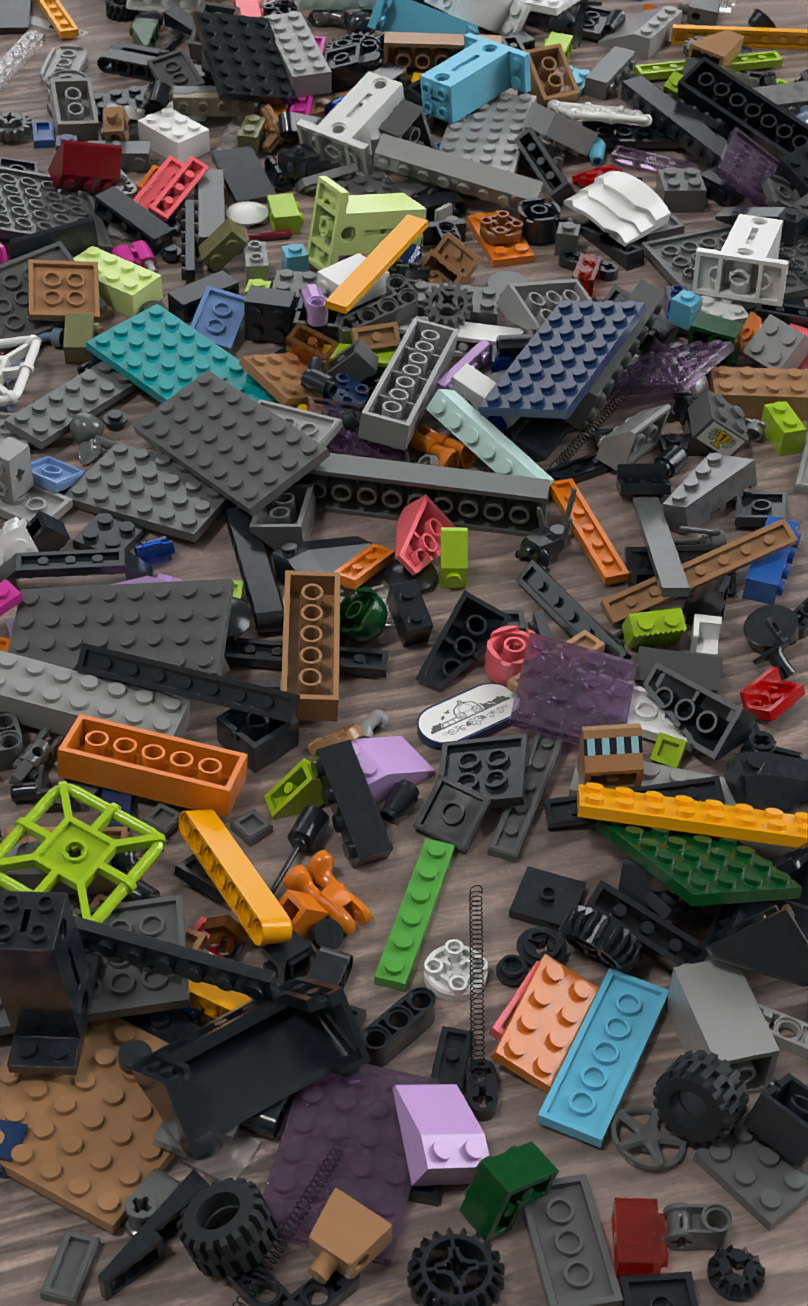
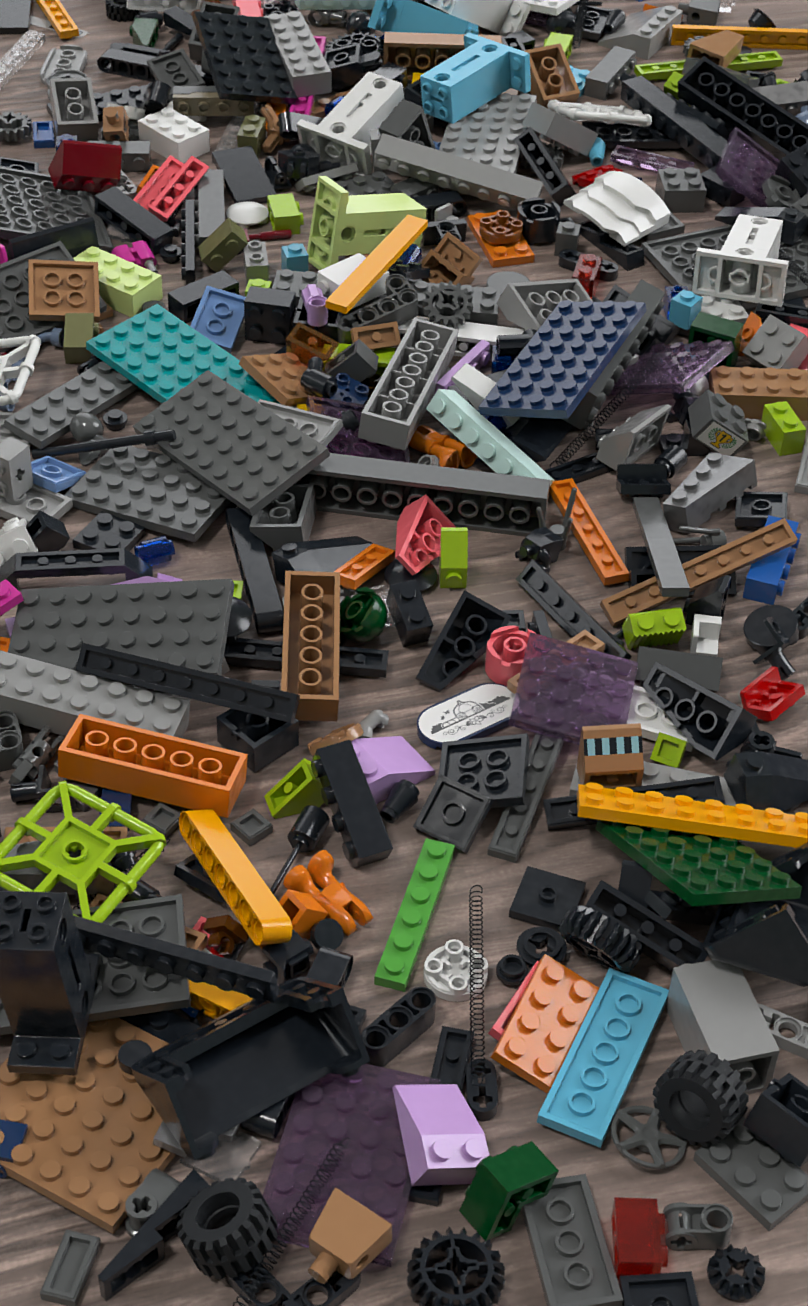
none -> black bar [32,430,176,460]

